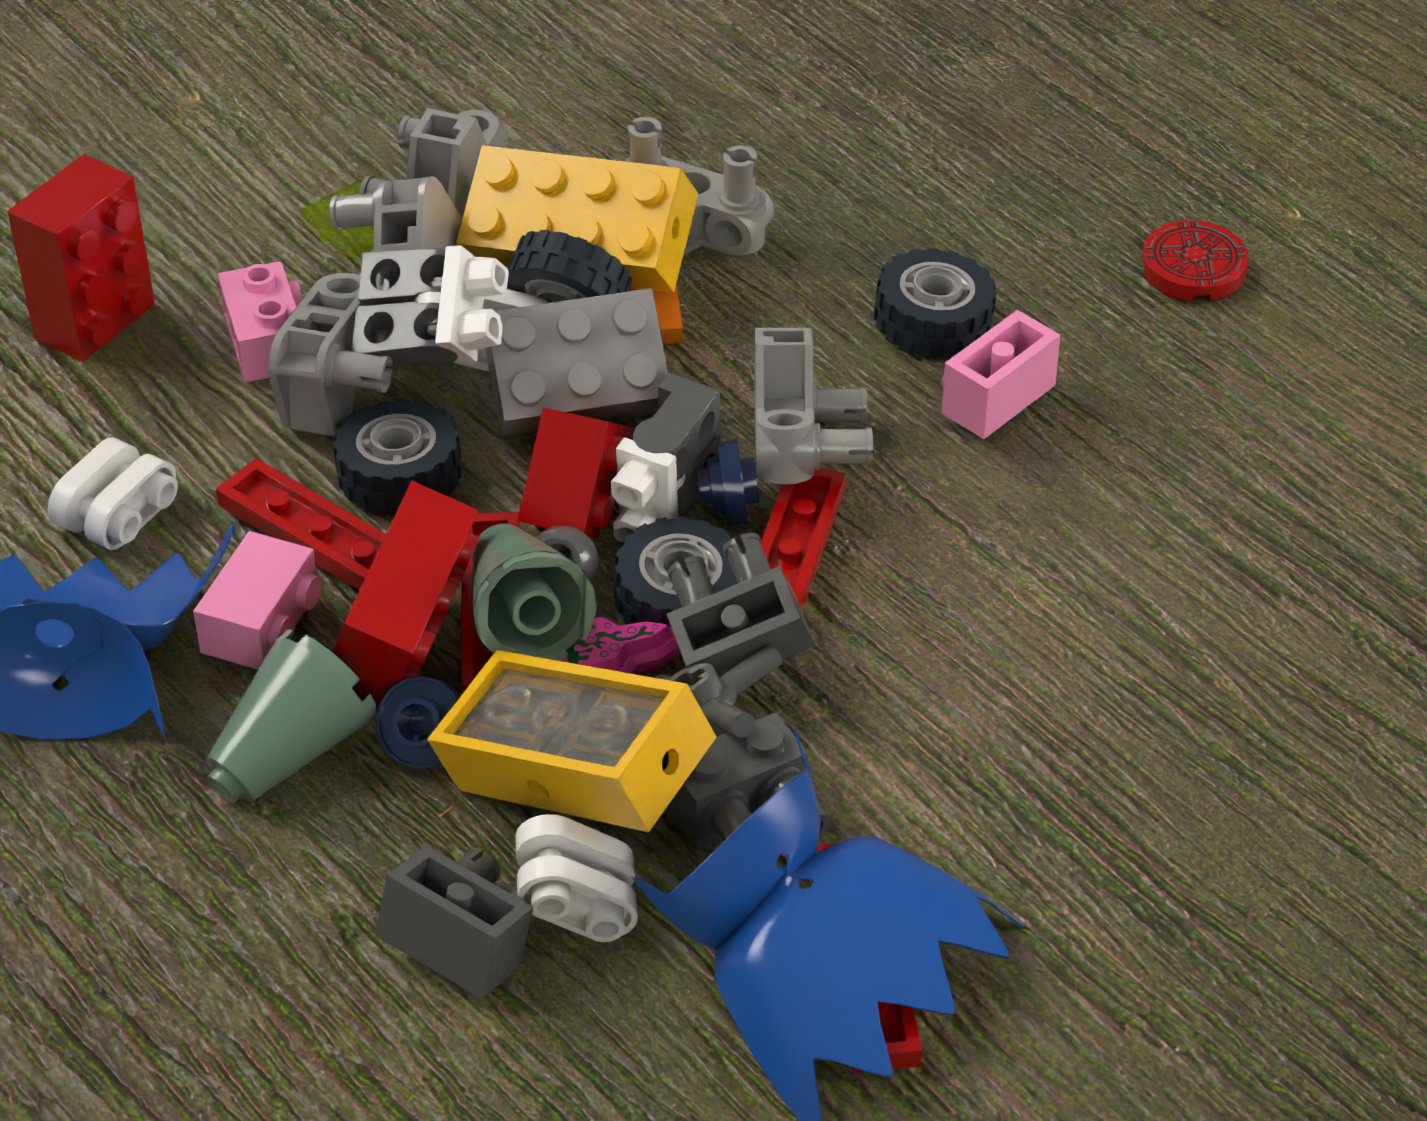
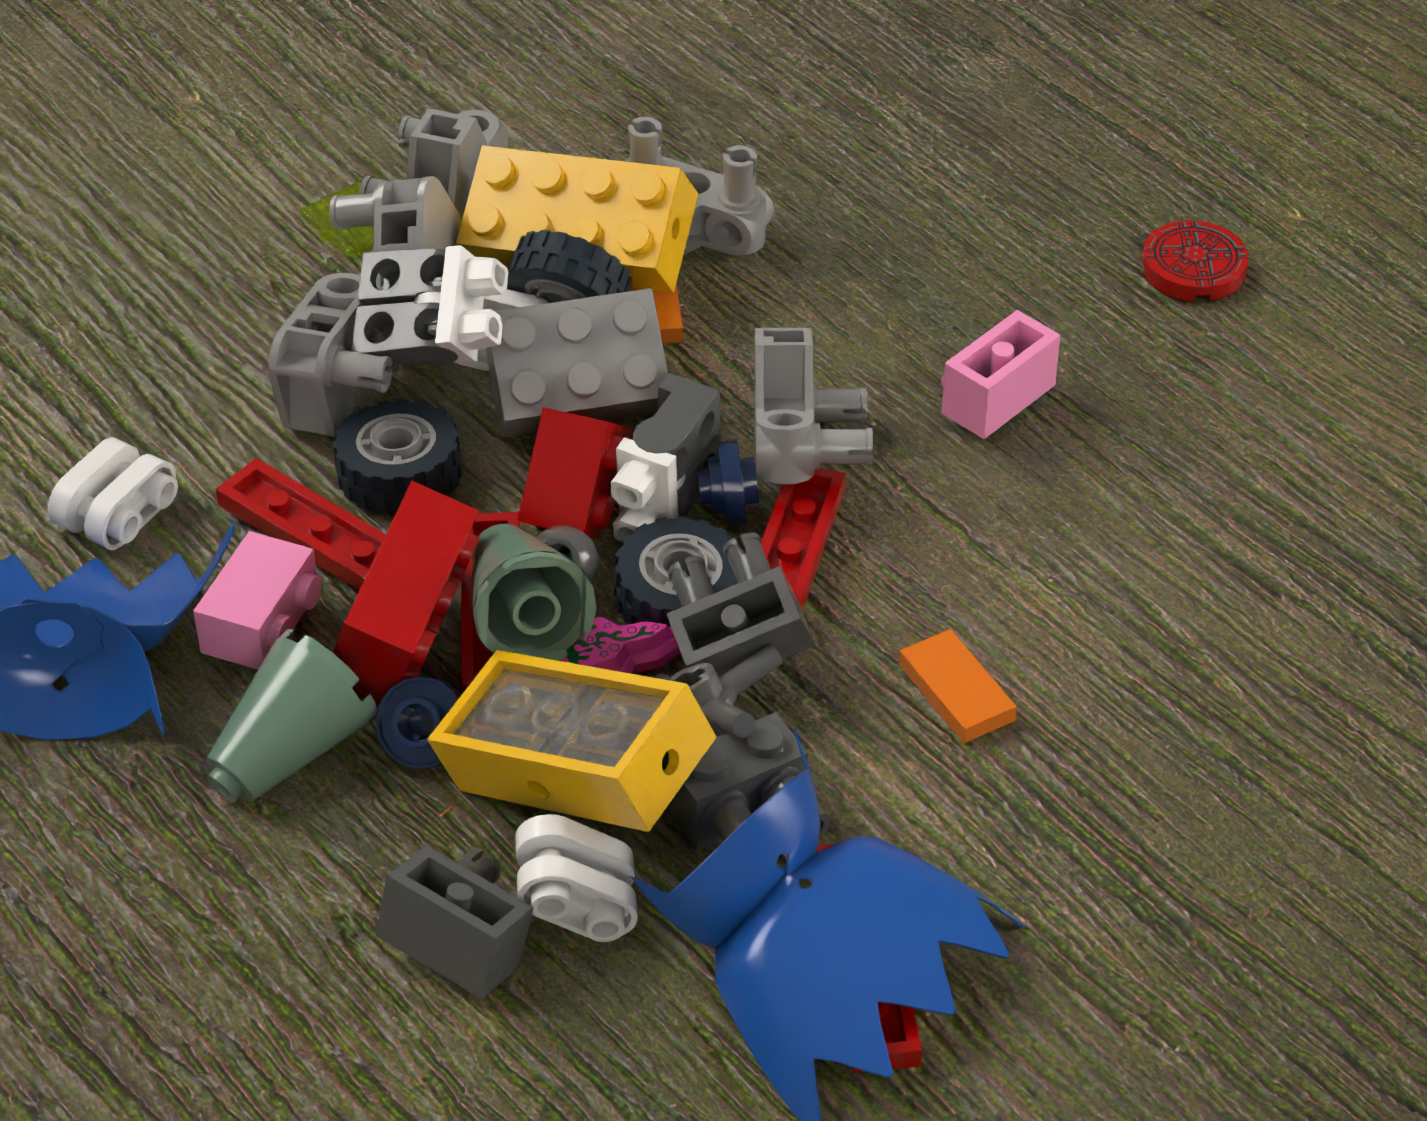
red brick [7,154,155,362] -> none
bright pink brick [217,261,302,383] -> none
black wheel [874,248,997,358] -> none
none -> orange tile [899,629,1017,744]

